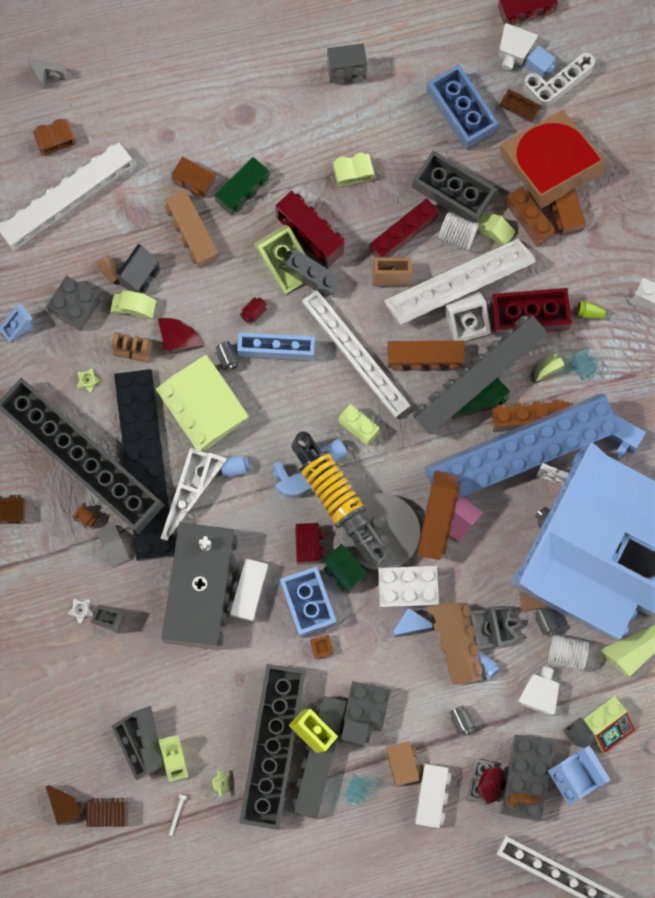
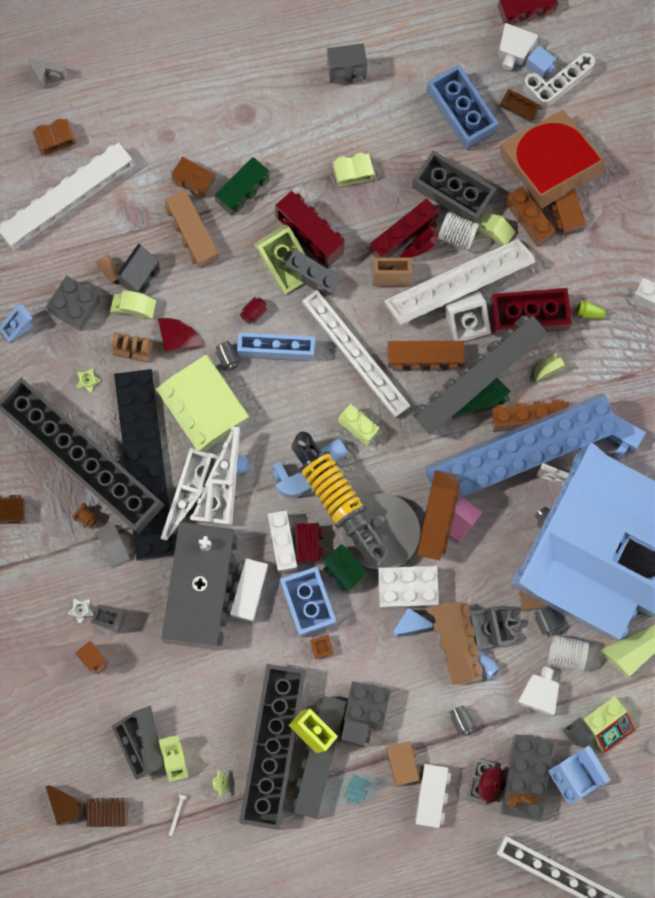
clear light blue brick [569,348,598,381] -> none
none -> dark orange brick [76,641,109,675]
none -> white wedge [190,427,240,525]
none -> white brick [268,510,297,574]
none -> dark red brick [399,221,438,258]

